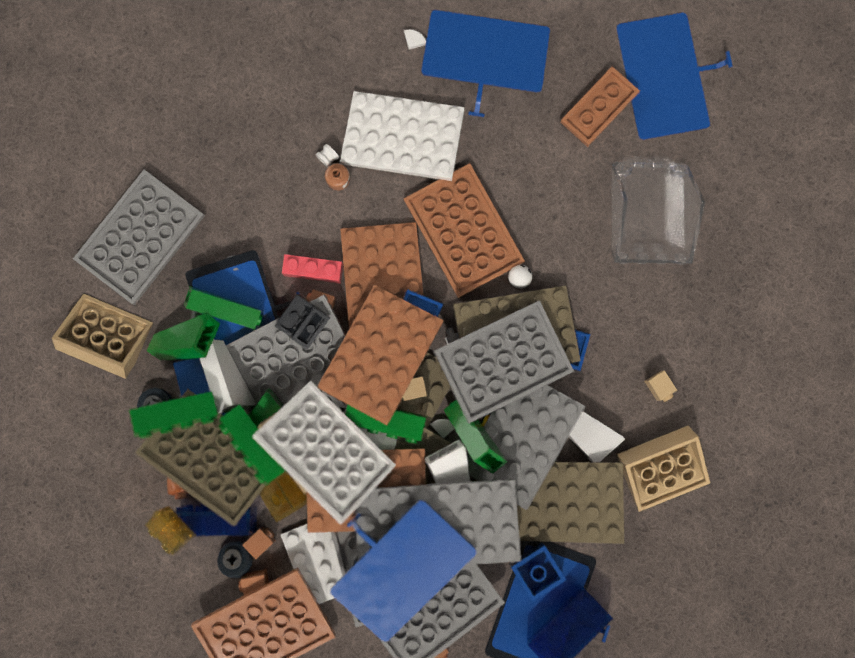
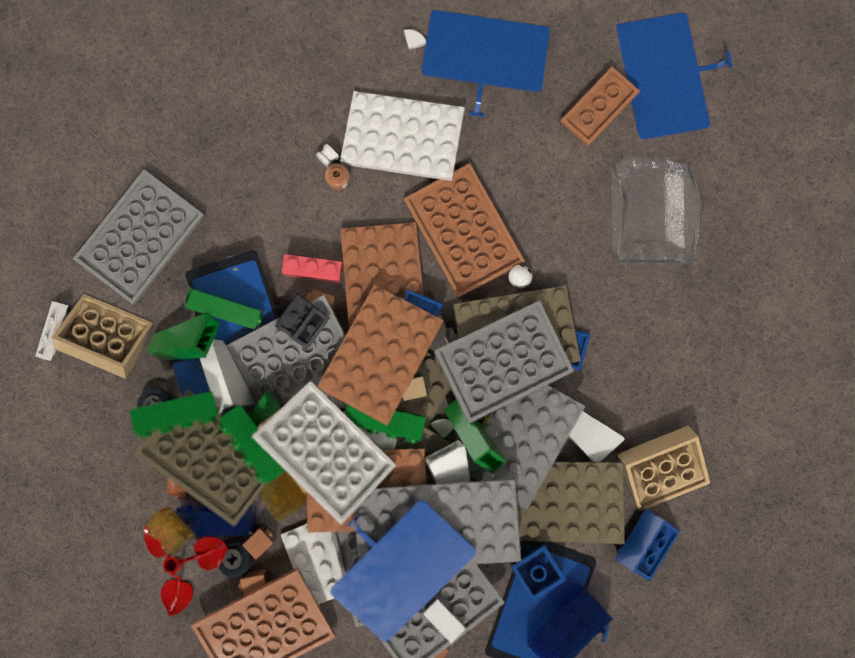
tan brick [644,370,677,402] -> none
none -> white plate [35,301,68,361]
none -> red plant [144,524,228,616]
none -> white tile [423,598,466,644]
none -> blue slope [615,509,680,581]

